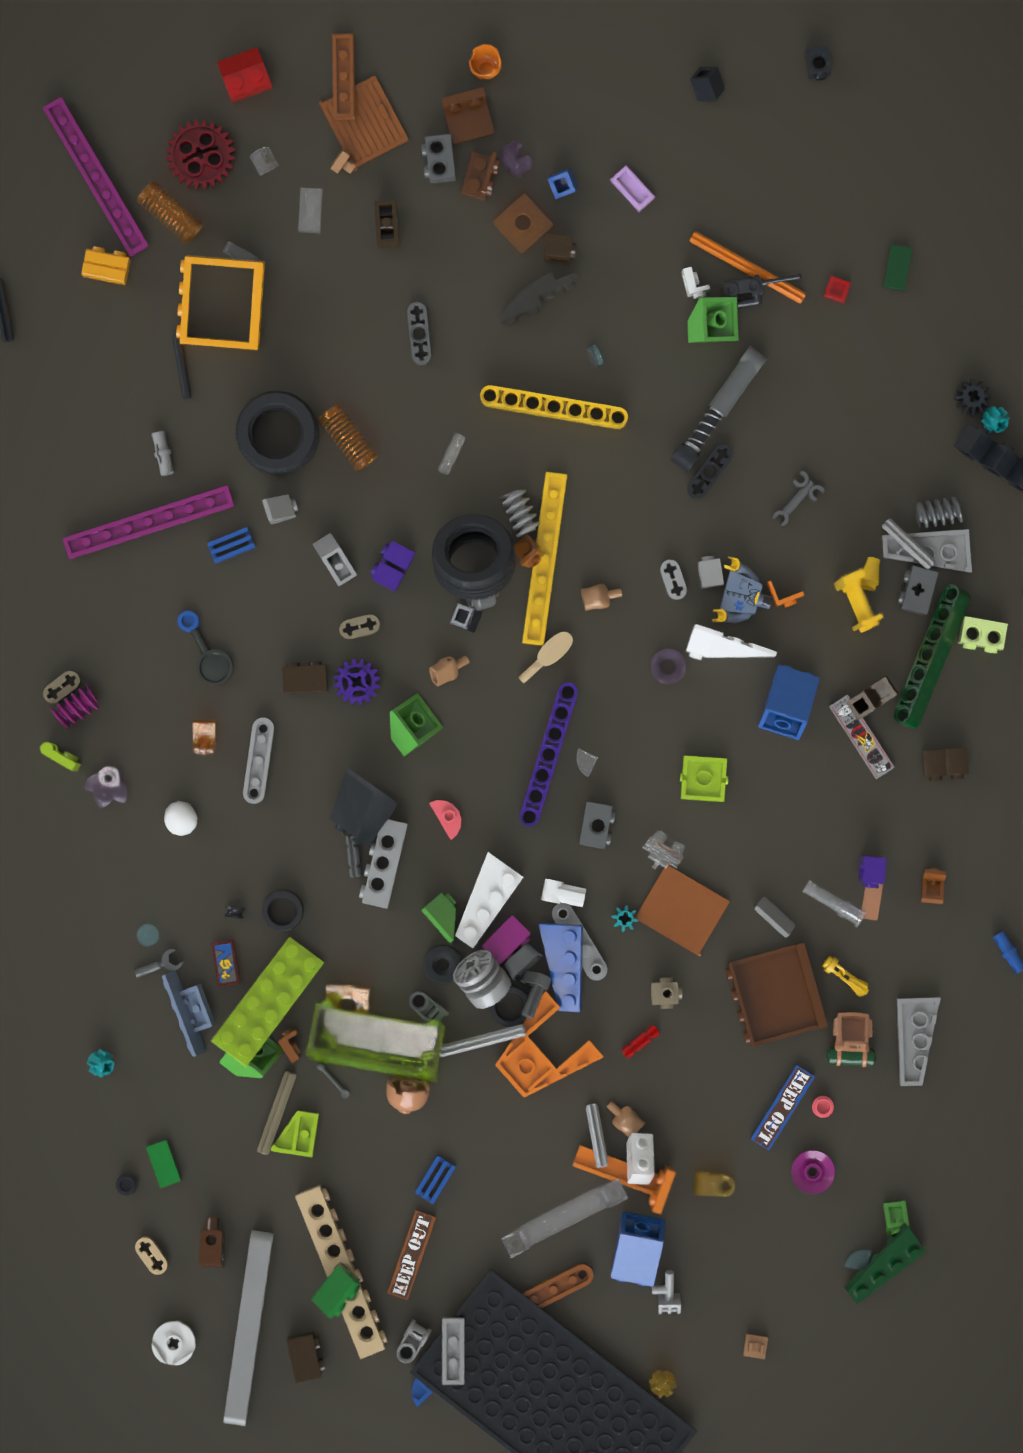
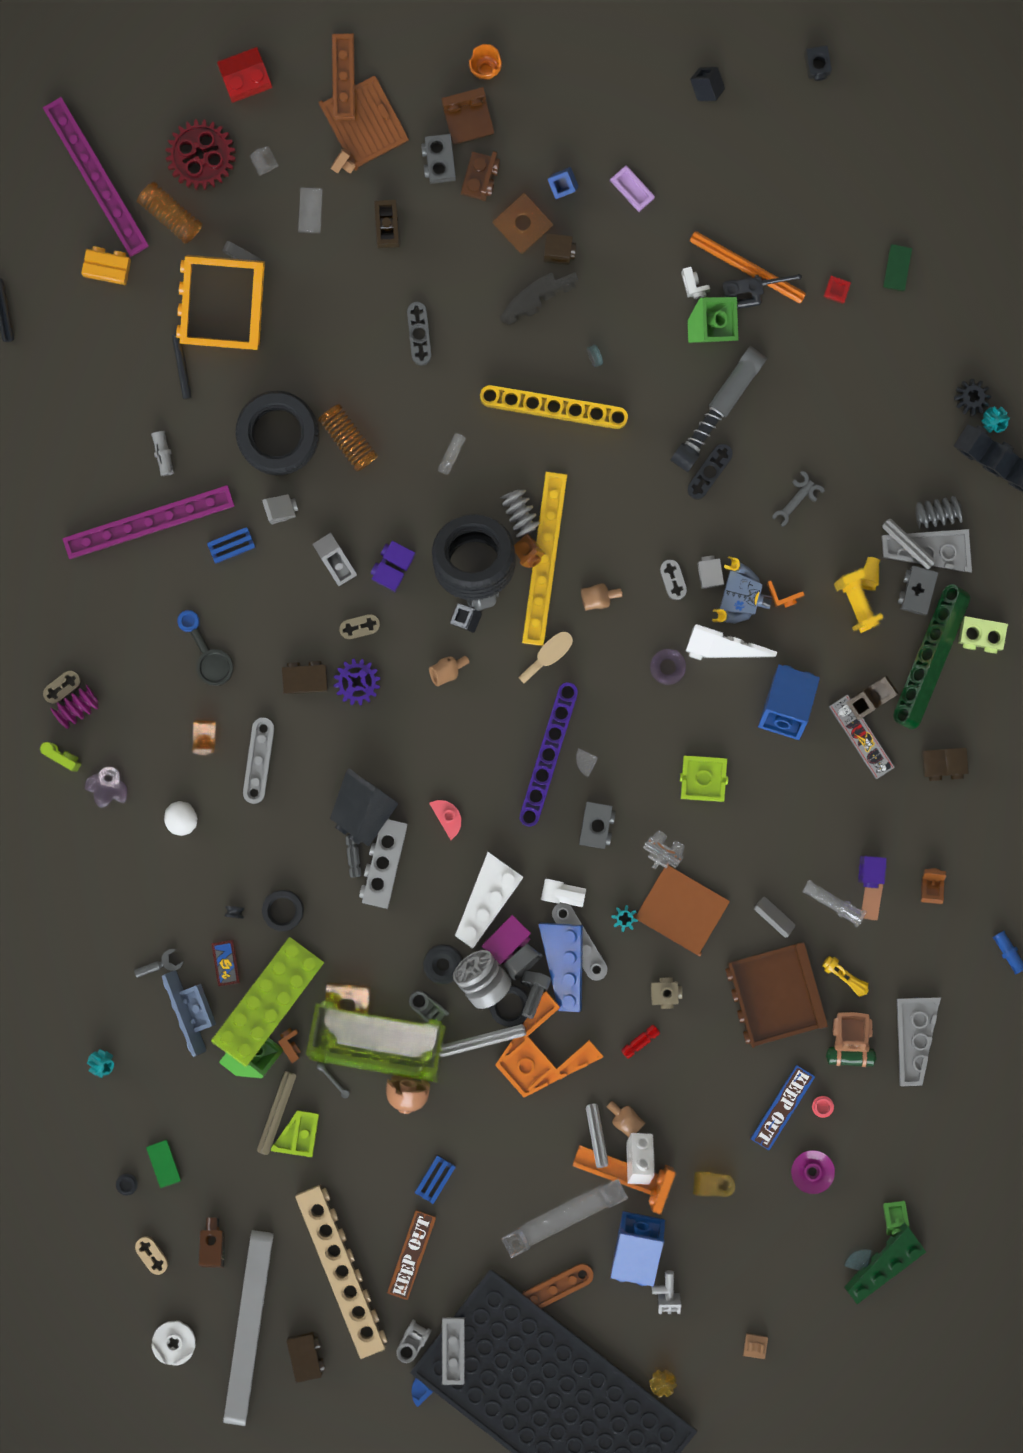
clear light blue piece [137,924,159,946] -> none
green slope [311,1263,360,1319] -> none
bright green slope [390,693,444,756] -> none
bright green slope [422,893,456,943] -> none
clear purple piece [500,140,533,178] -> none

